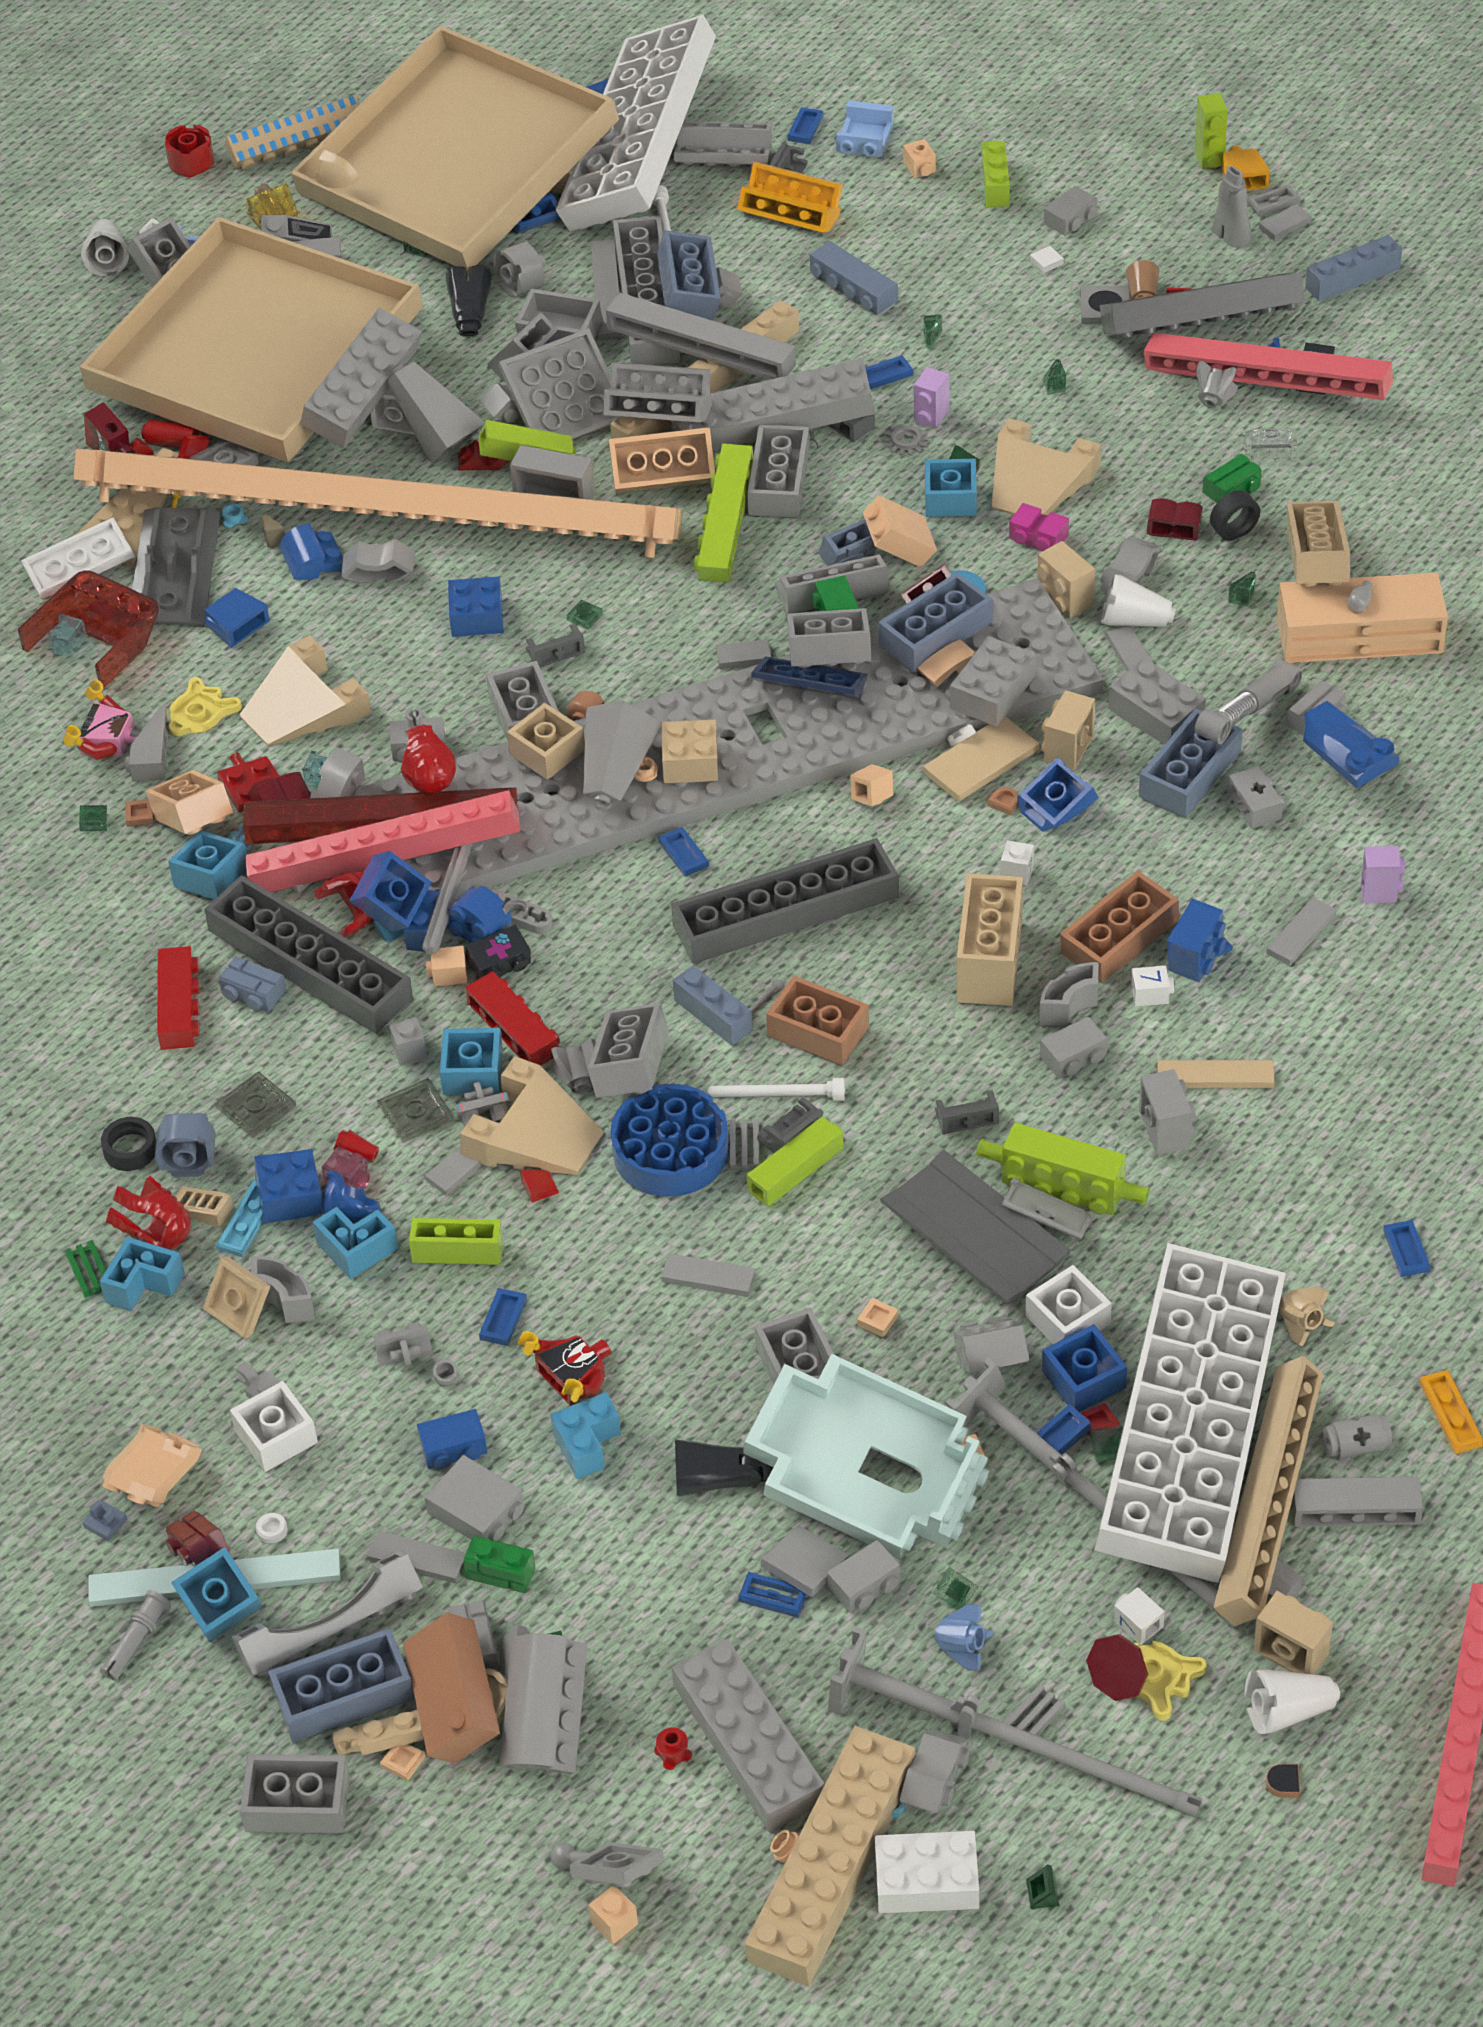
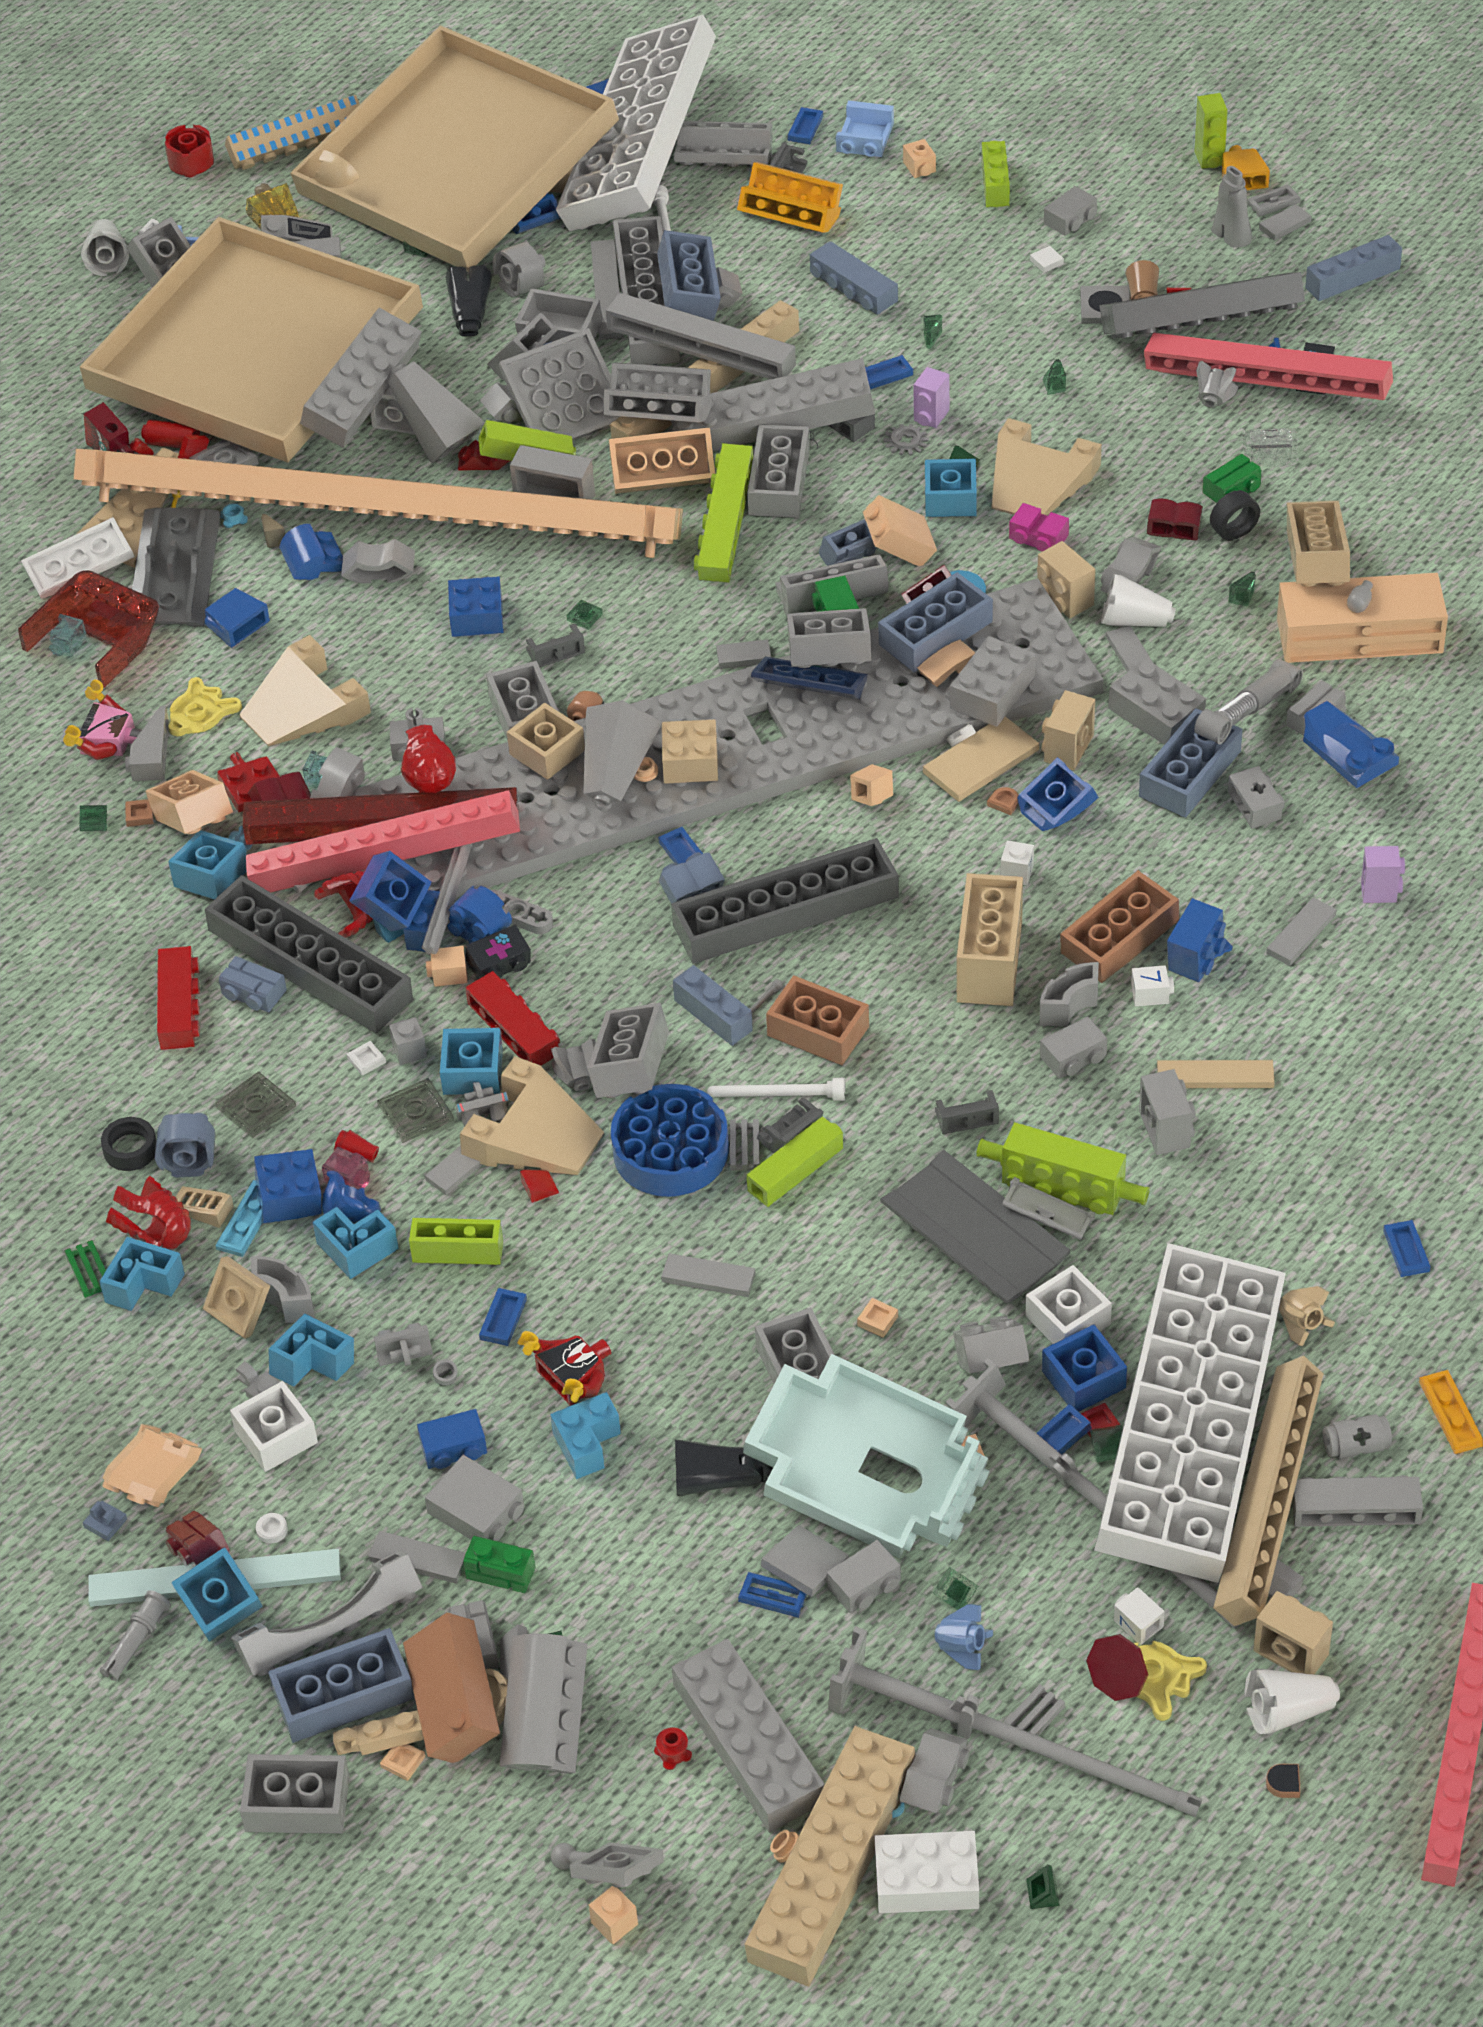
none -> dark azure brick [268,1314,354,1387]
none -> white tile [347,1041,386,1076]
none -> sand blue brick [659,852,725,903]

